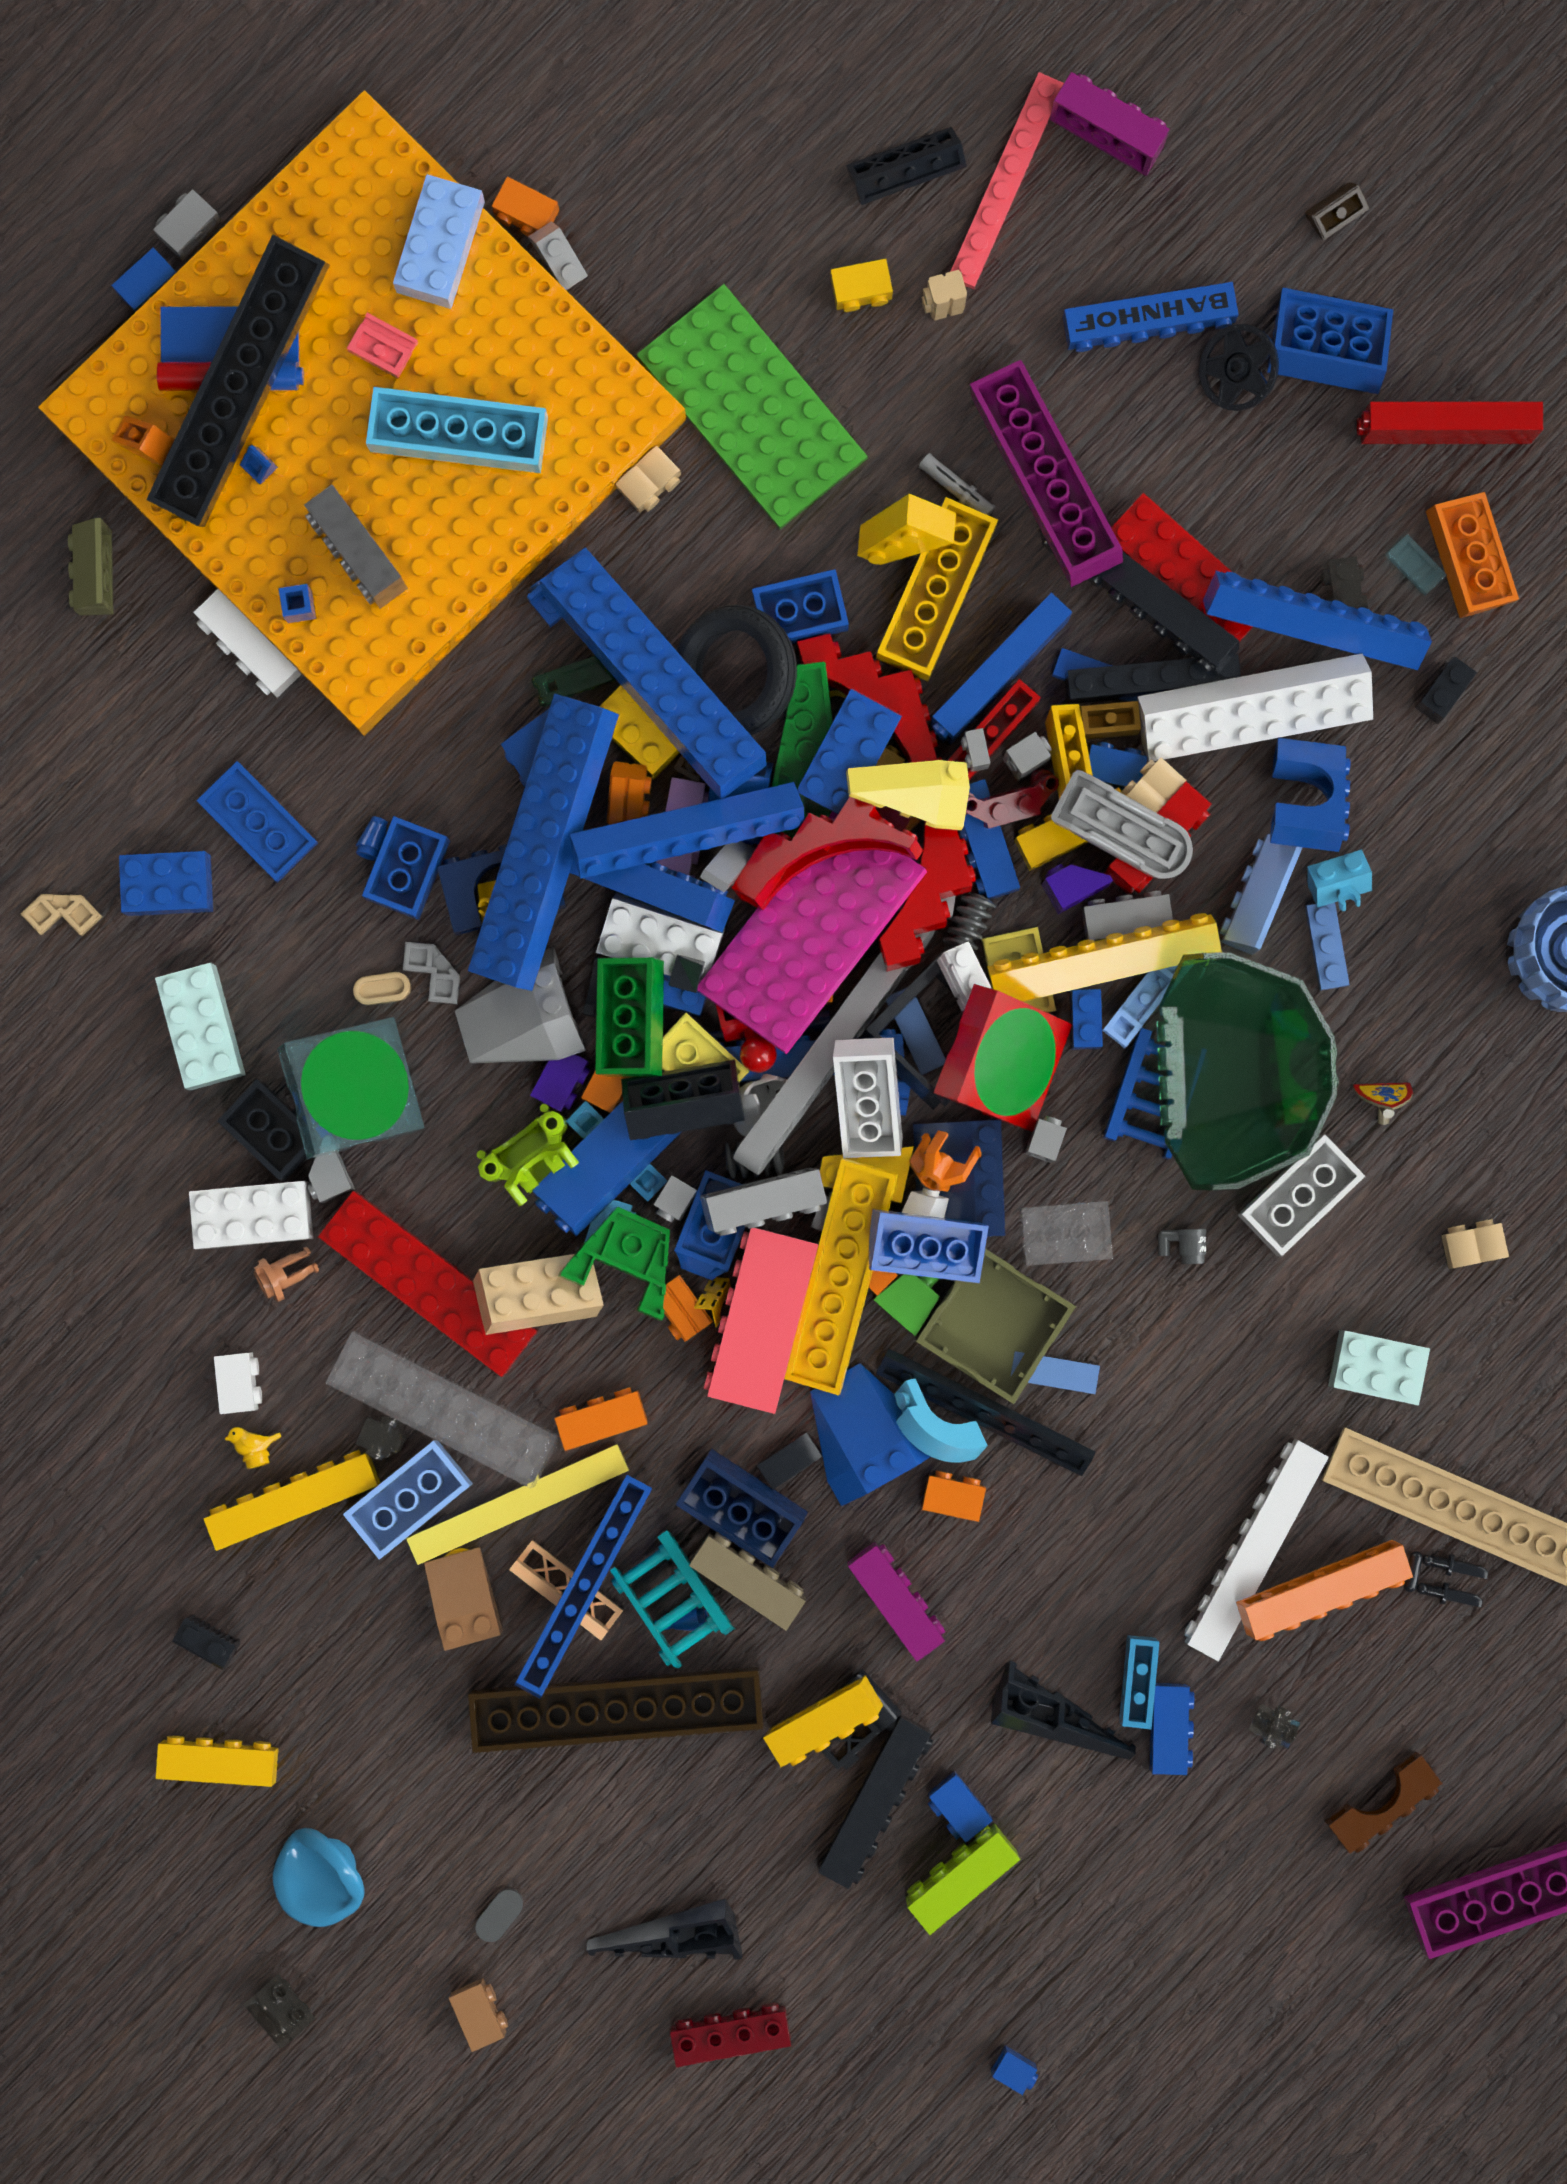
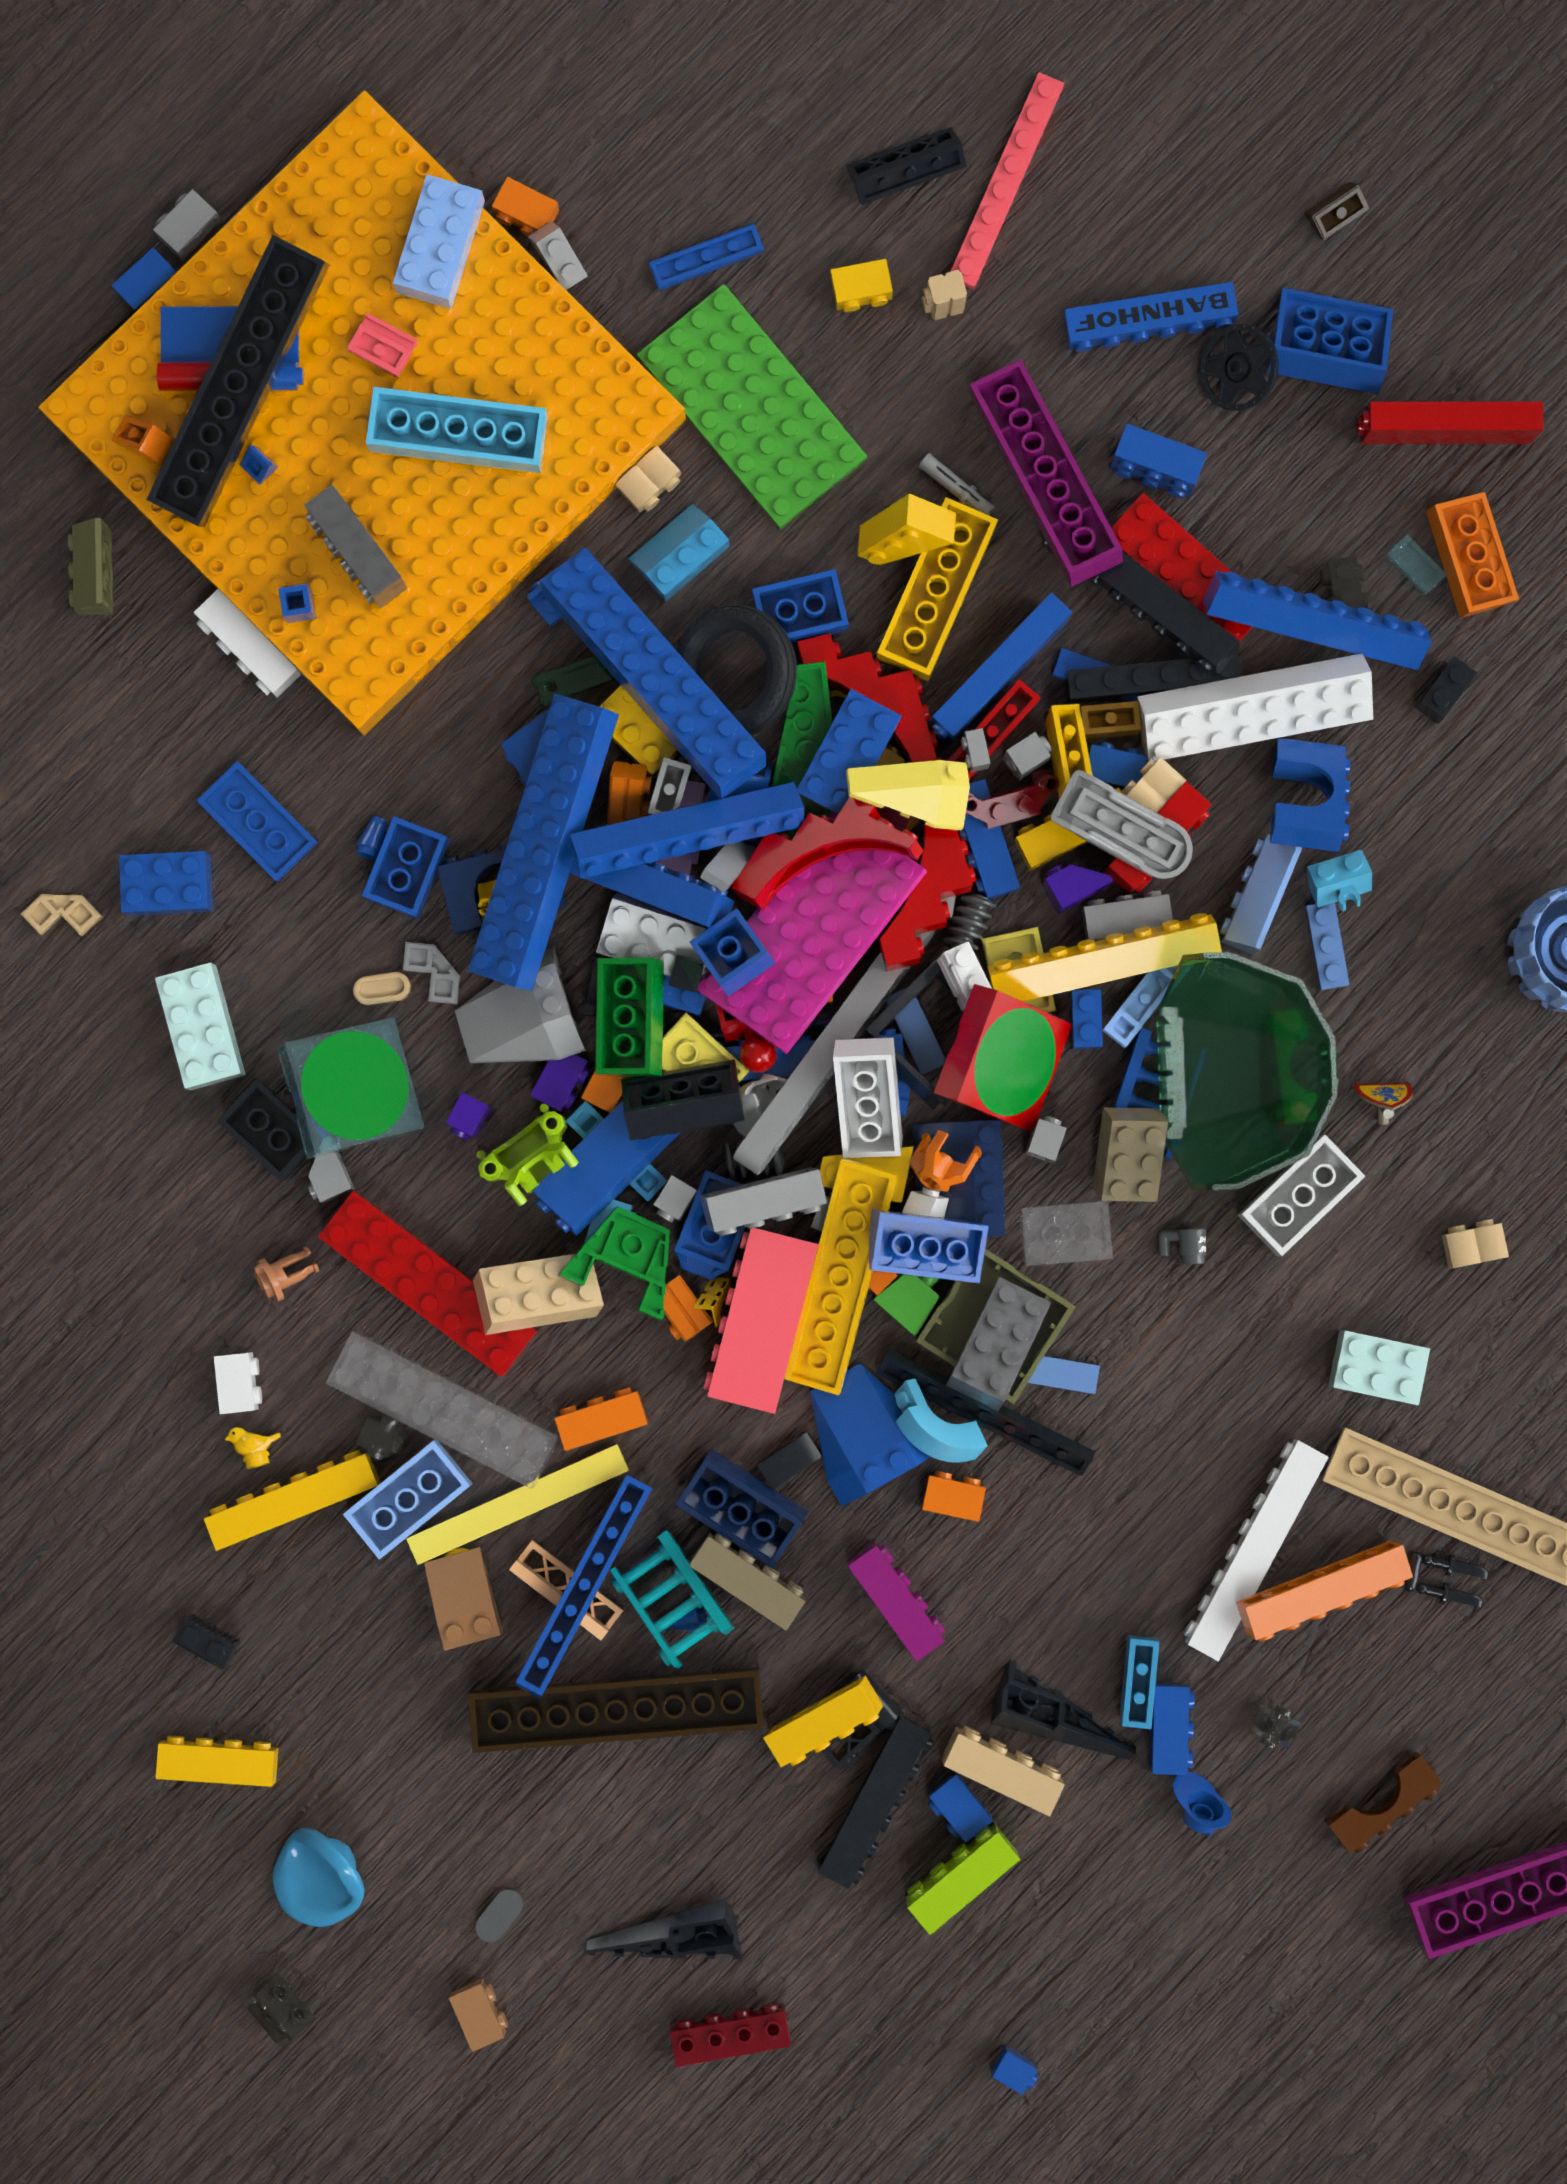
white brick [189,1181,314,1249] -> none
magenta brick [1050,72,1170,176] -> none
none -> dark purple brick [446,1092,493,1140]
none -> dark azure slope [628,504,730,602]
none -> light grey brick [647,758,691,816]
none -> blue tile [648,223,764,291]
none -> blue brick [689,909,776,997]
none -> tan brick [941,1725,1065,1817]
none -> flat silver brick [946,1277,1051,1411]
none -> dark tan brick [1093,1107,1168,1202]
none -> blue brick [1109,423,1207,499]
none -> blue piece [1173,1772,1232,1837]

